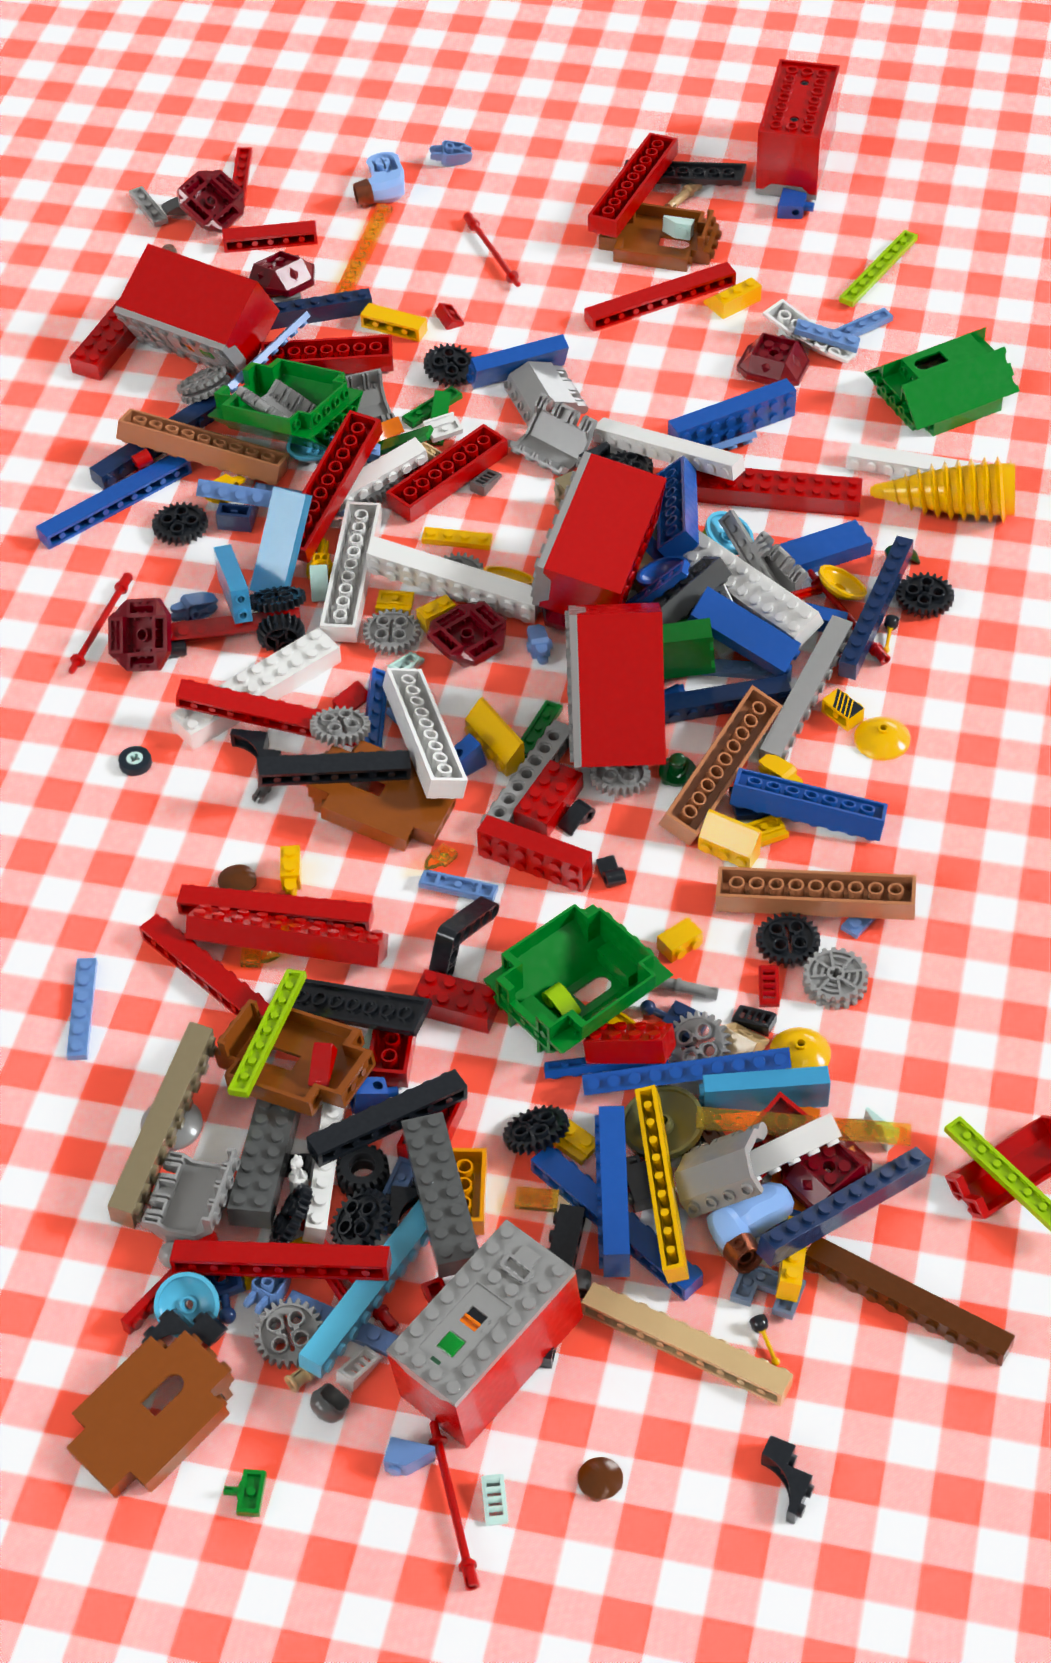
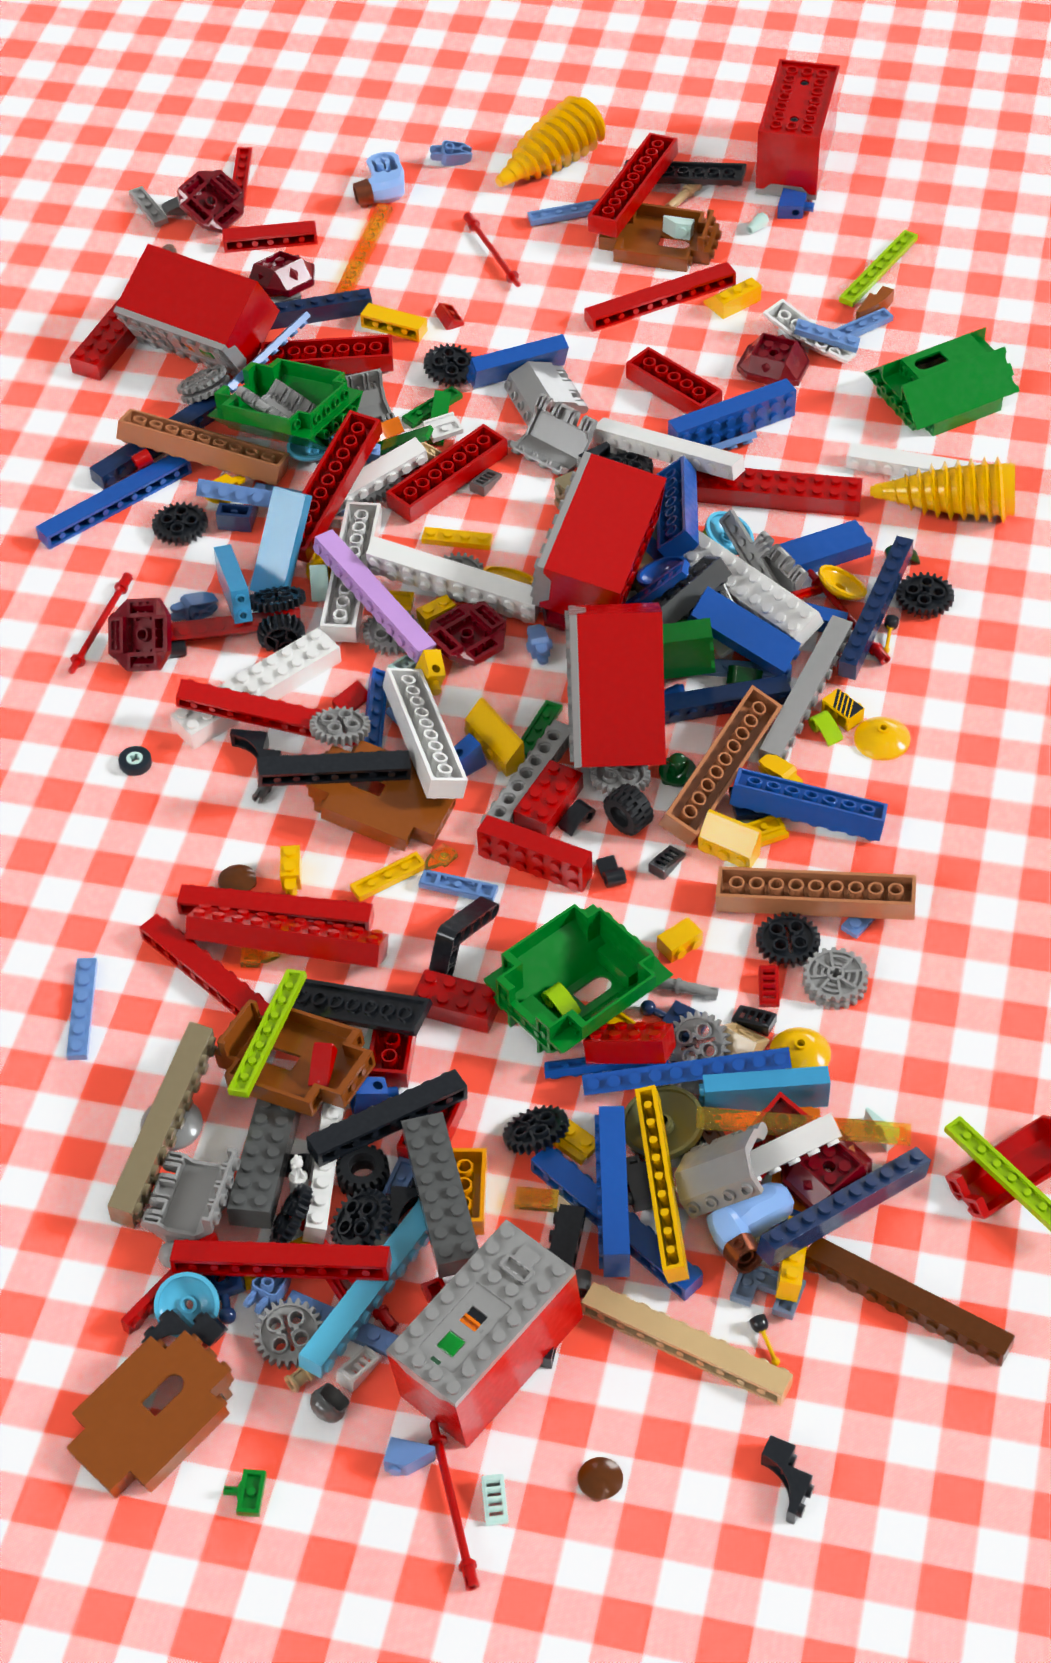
none -> lavender brick [313,529,436,664]
none -> yellow plate [350,851,427,902]
none -> yellow torso [414,649,446,696]
none -> yellow cone [495,96,606,187]
none -> medium blue plate [527,199,599,226]
none -> black tyre [603,783,654,836]
none -> red brick [626,346,723,414]
none -> black slope [648,845,686,880]
none -> dark green panel [726,665,763,684]
none -> light aqua cone [746,212,769,234]
none -> lime panel [808,710,843,747]
none -> dark orange slope [856,286,894,319]

